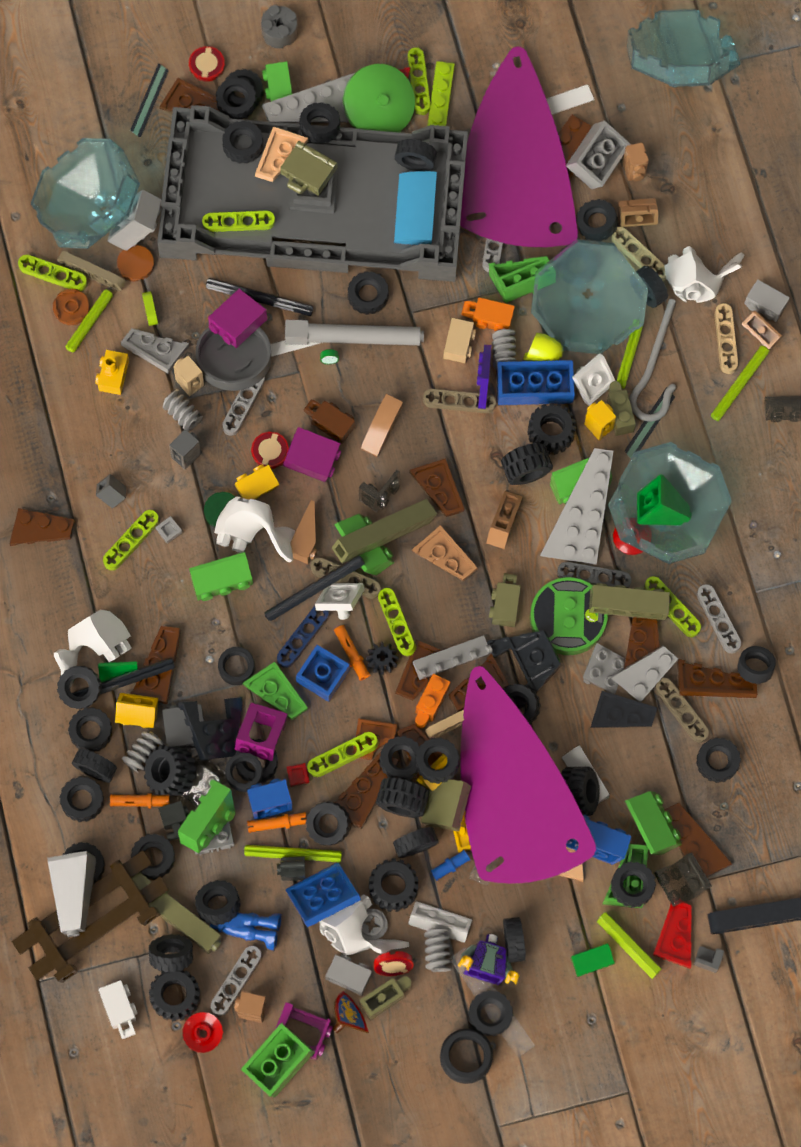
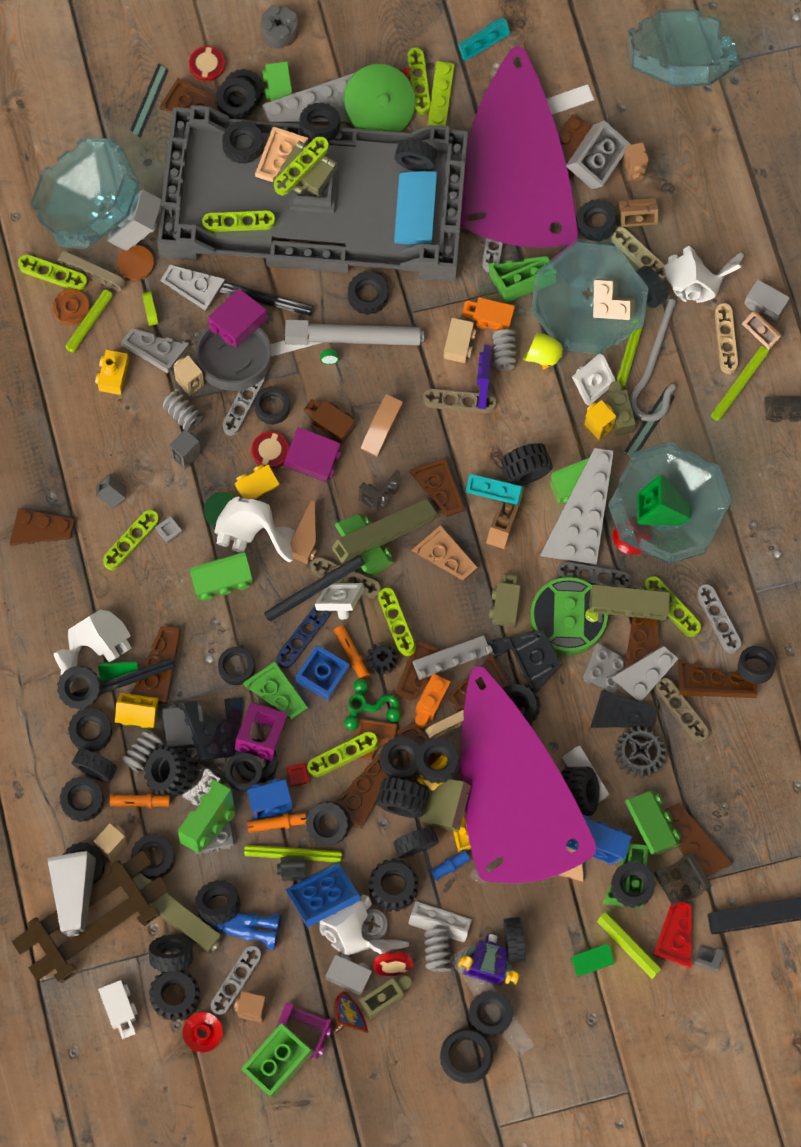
pearl dark grey brick [158,801,189,841] -> none
blue brick [496,360,575,405] -> none
black tyre [528,403,576,455] -> none
black tyre [696,737,741,783] -> none
none -> tan brick [94,824,128,862]
none -> light grey wing [160,265,227,311]
none -> black tyre [254,386,290,425]
none -> lime beam [274,137,329,195]
none -> green piece [344,679,401,731]
none -> teal hinge [458,17,510,61]
none -> teal hinge [466,474,524,505]
none -> brick [593,277,636,320]
none -> dark grey gear [614,726,667,779]

